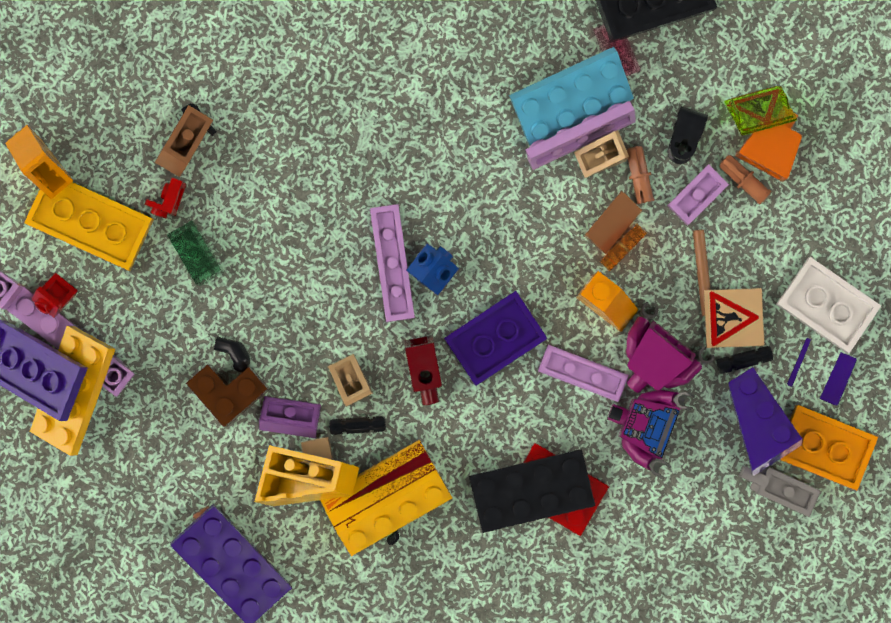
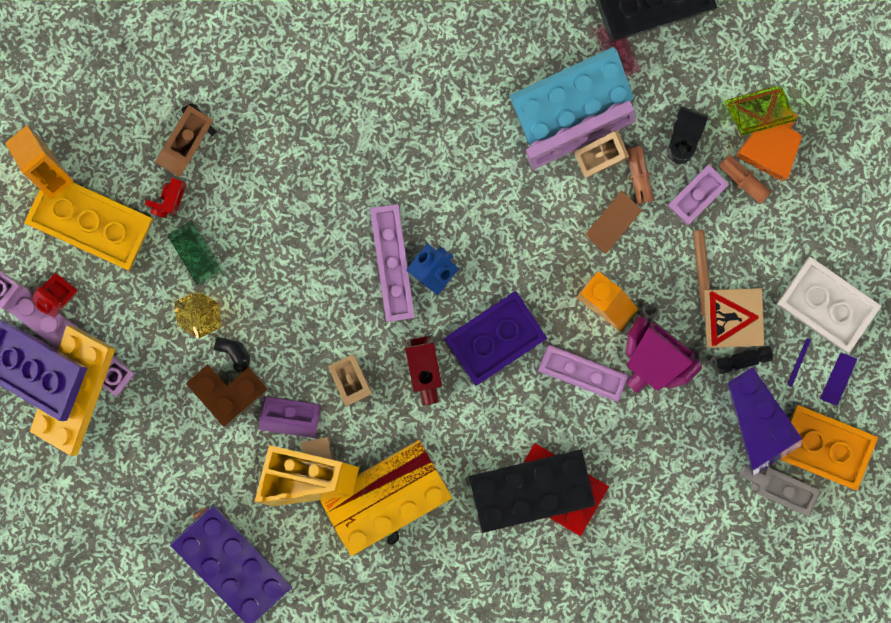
black axle [329,416,386,435] -> none
clear orange beam [599,223,647,272] -> none
torso [607,389,695,479] -> none
none -> clear yellow panel [174,291,221,339]

